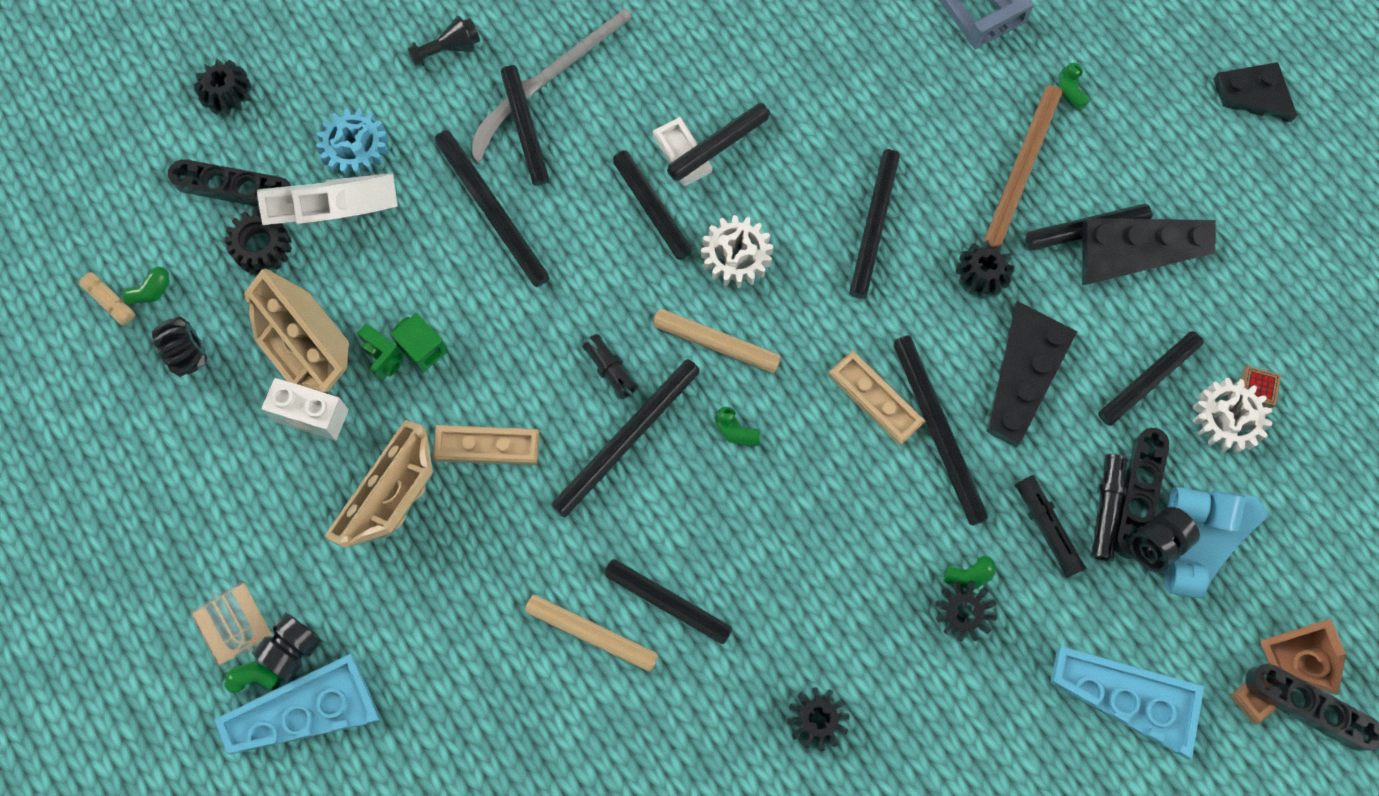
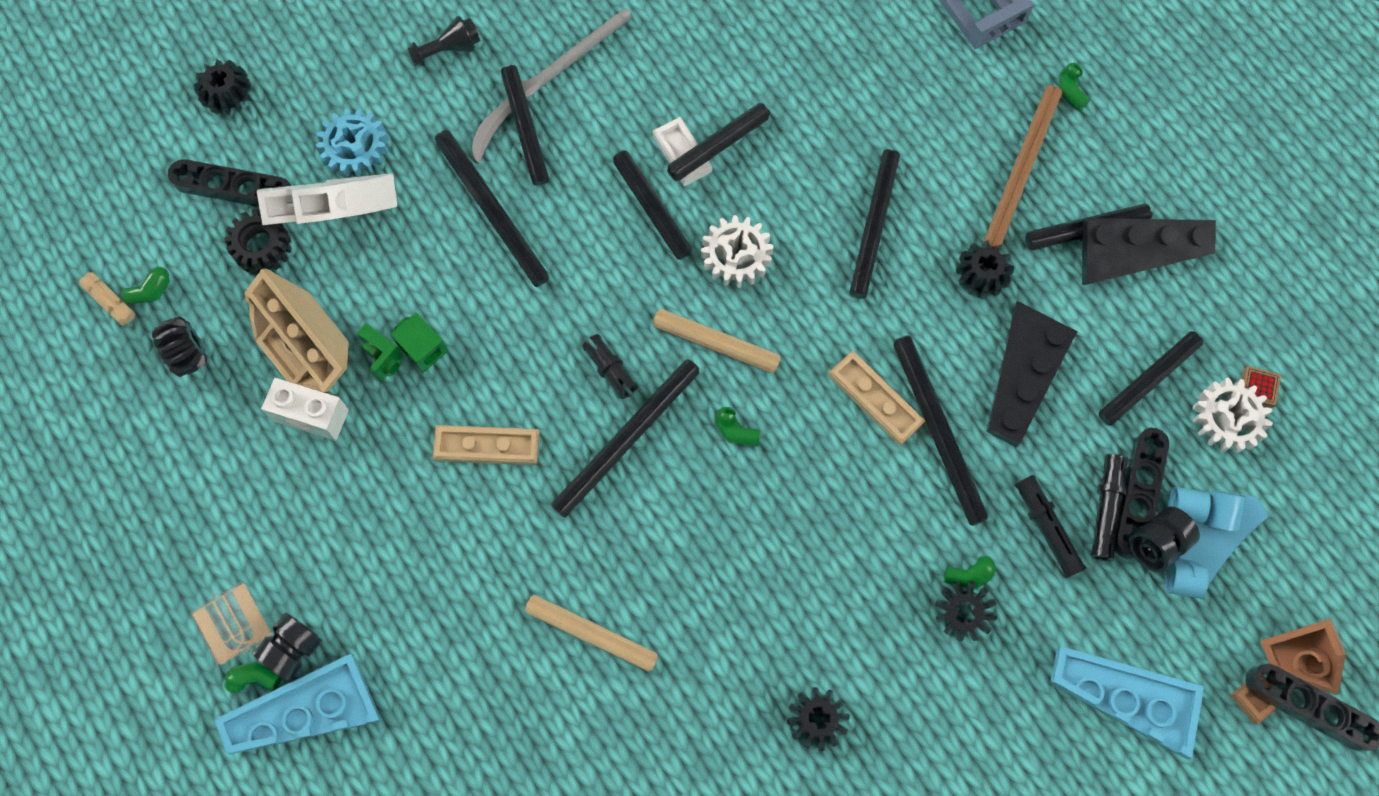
tan wedge [324,420,433,548] -> none
black axle [604,559,732,644] -> none
black wing [1213,62,1297,122] -> none

